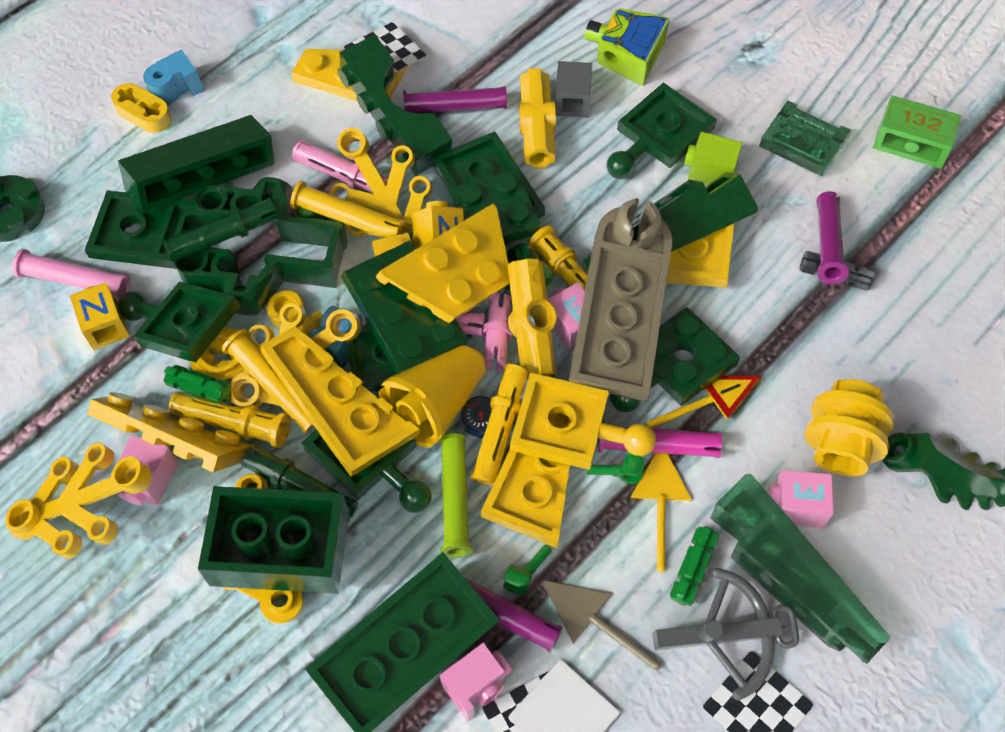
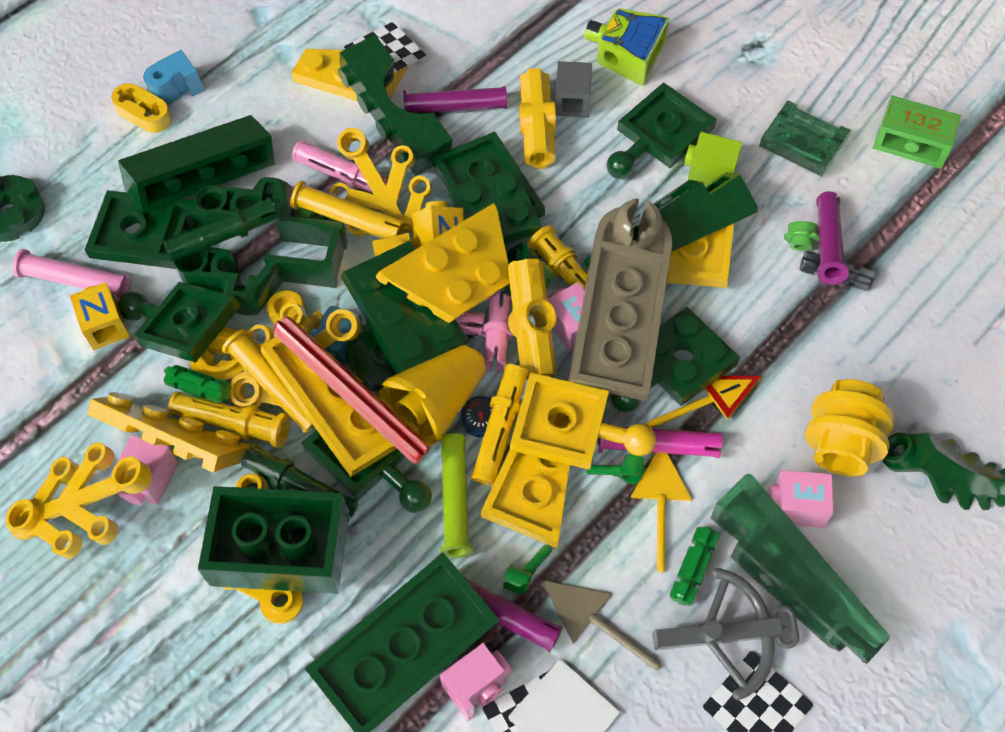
none -> axle [273,316,430,464]
none -> bright green plate [784,221,819,251]

